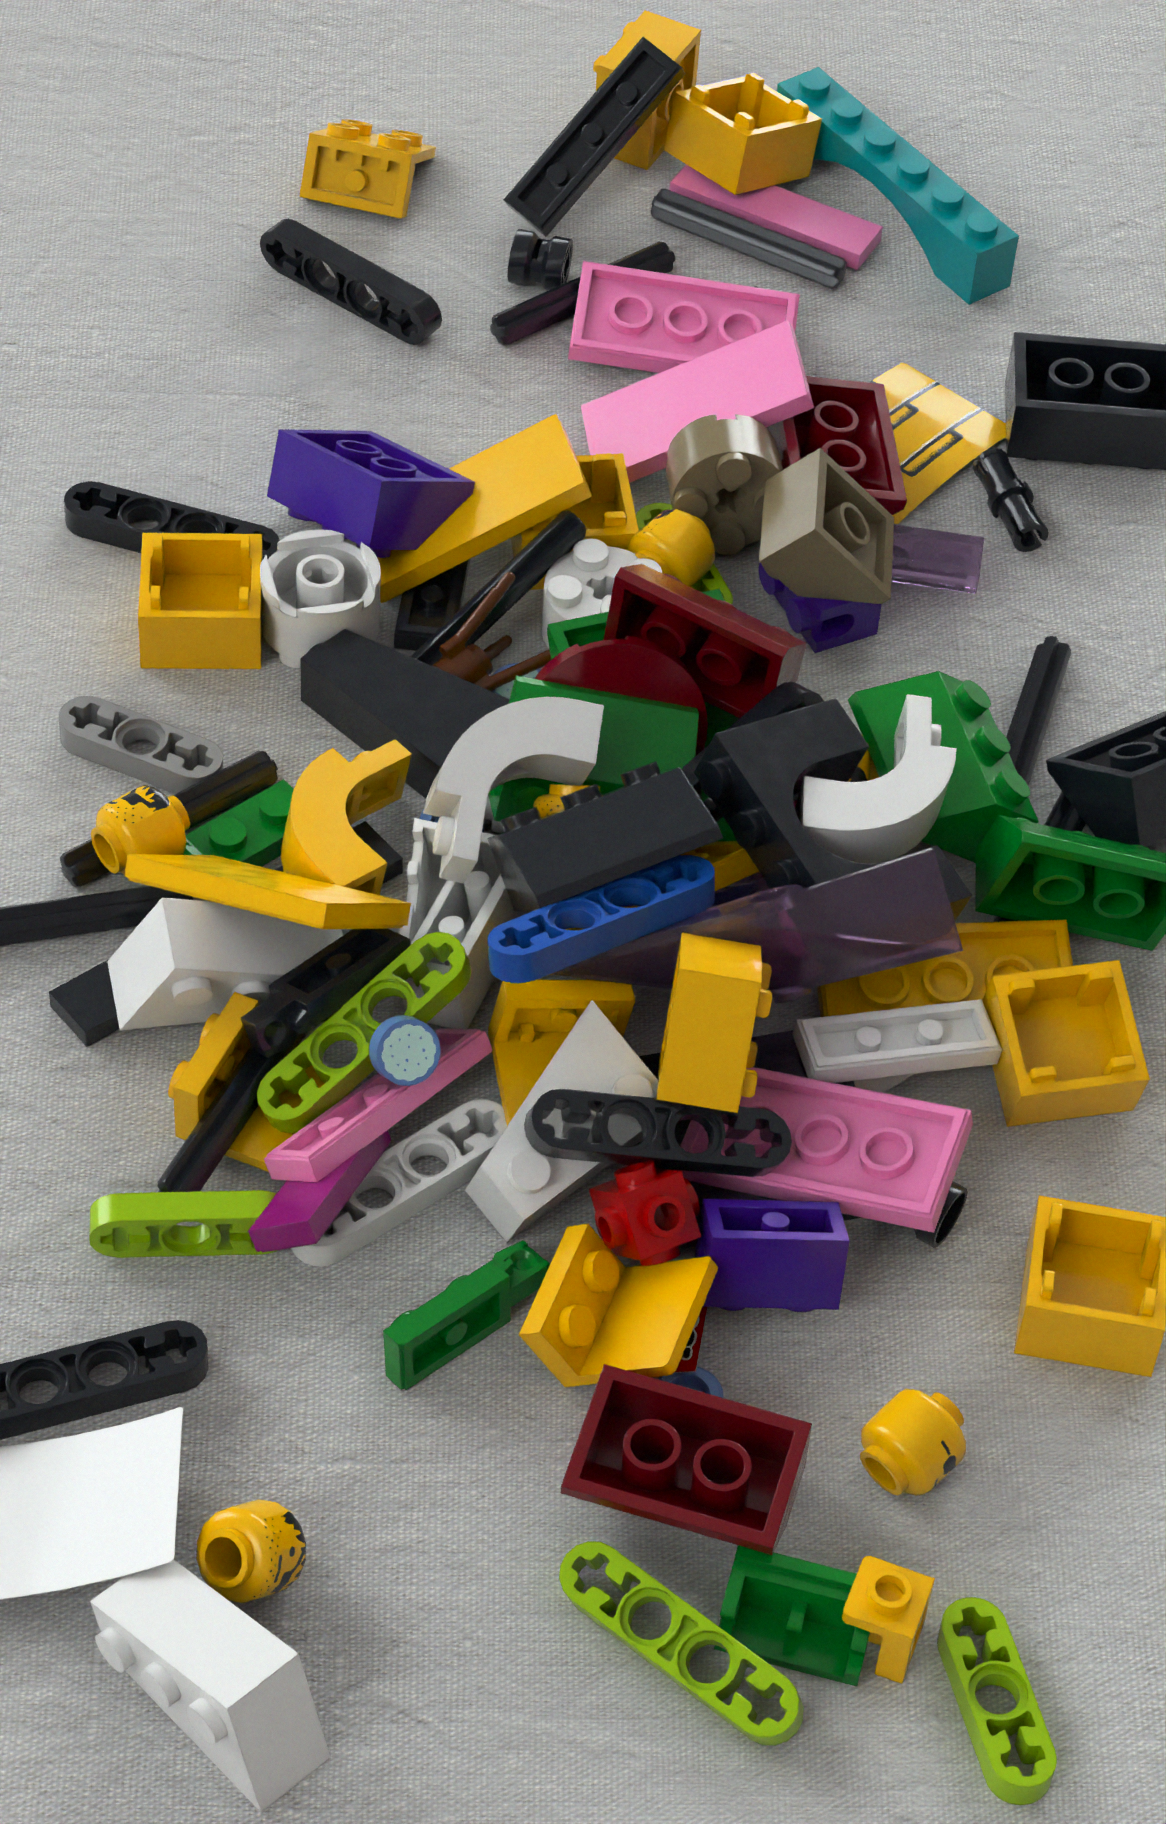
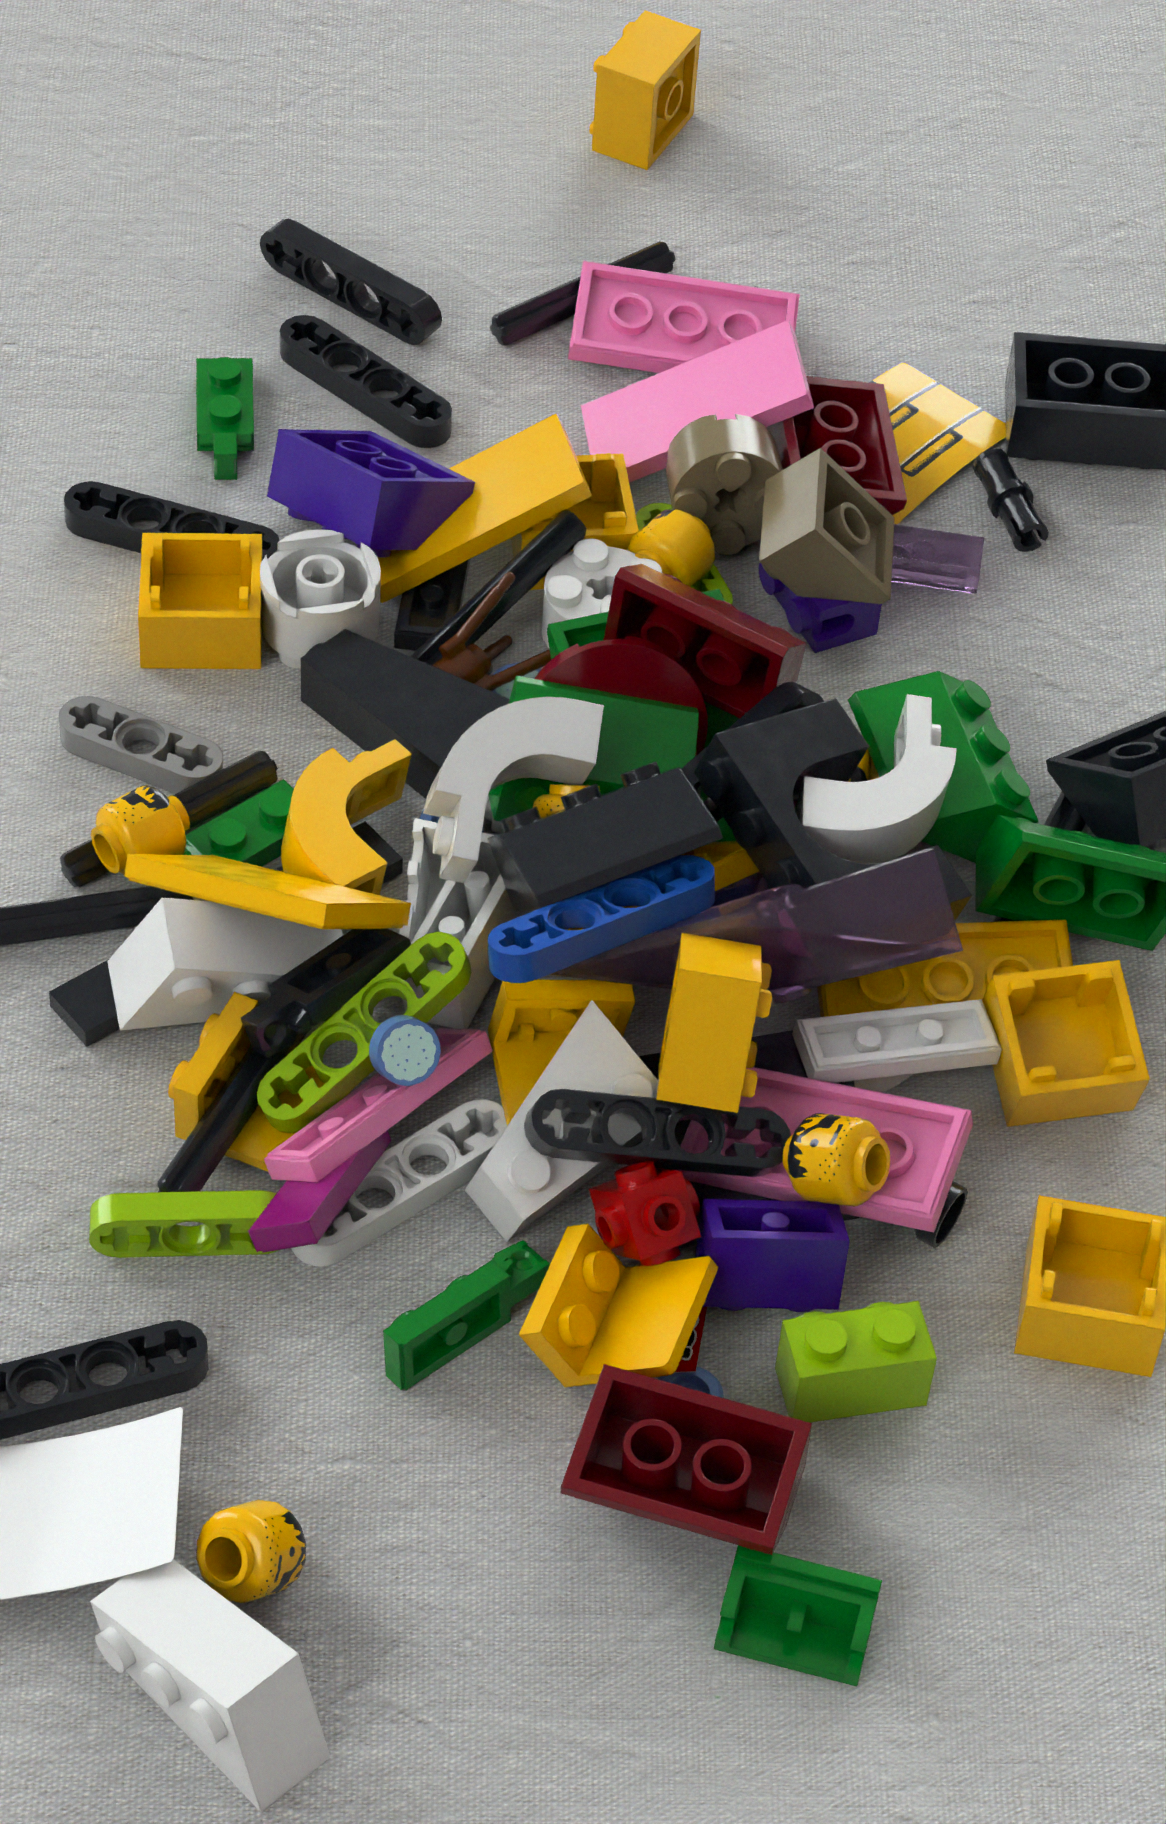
yellow bracket [299,119,436,219] -> none
black tile [503,37,686,237] -> none
black wheel [507,229,573,290] -> none
lime beam [559,1541,804,1746] -> none
black axle [651,189,847,289] -> none
yellow container [664,73,822,195] -> none
bright pink tile [669,164,883,270] -> none
teal arch [777,67,1019,305] -> none
yellow bracket [842,1556,935,1684] -> none
yellow head [860,1389,966,1496] -> none
lime beam [937,1597,1057,1805] -> none
black axle [1006,636,1071,785] -> none
none -> green hinge [196,357,254,480]
none -> black beam [279,315,452,448]
none -> lime brick [775,1301,937,1423]
none -> yellow head [783,1113,890,1207]

